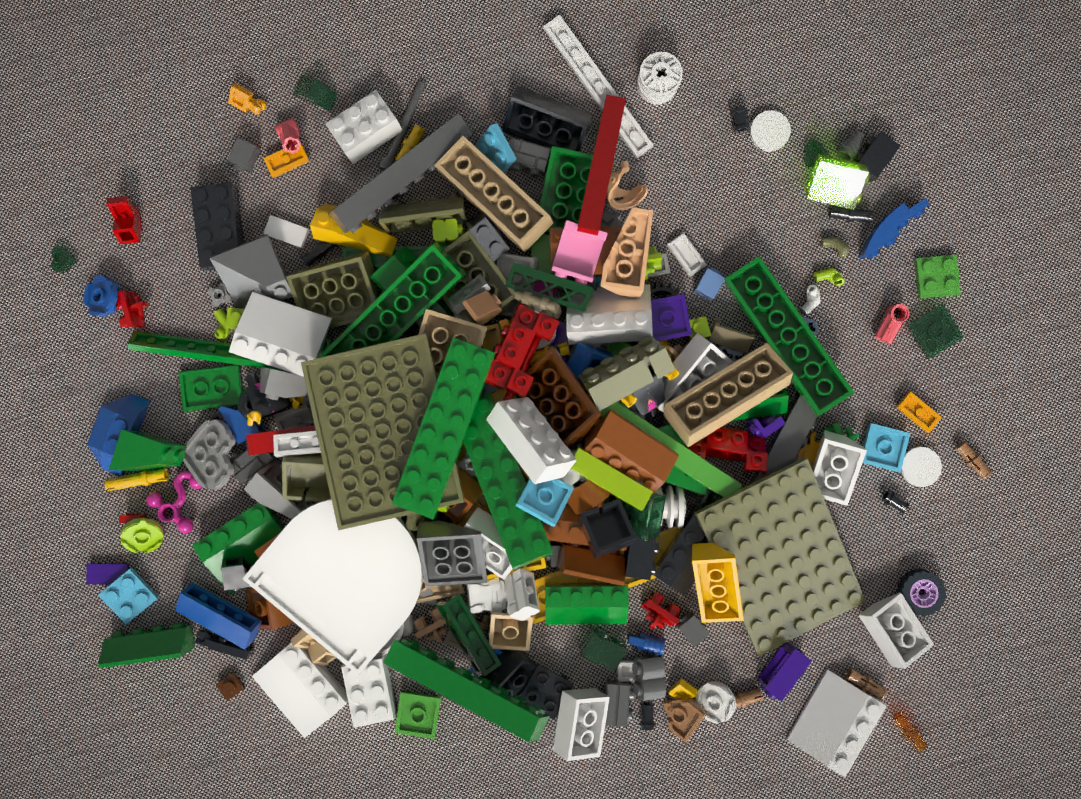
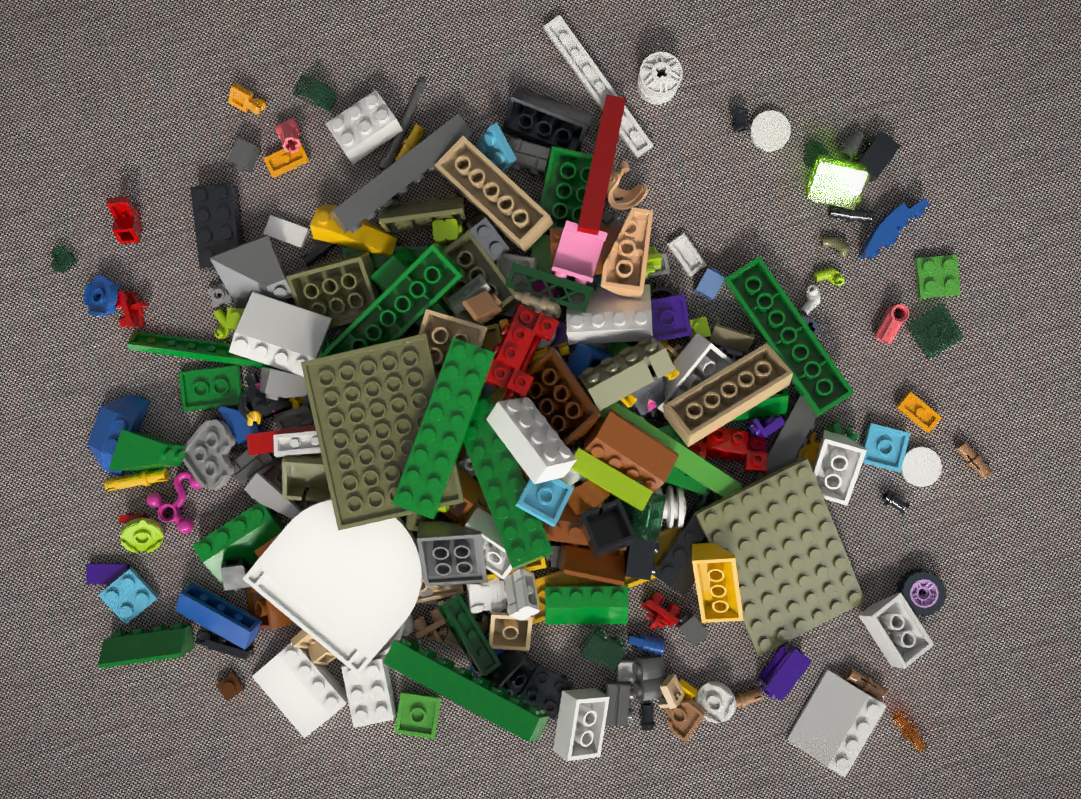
none -> tan bracket [659,674,685,709]

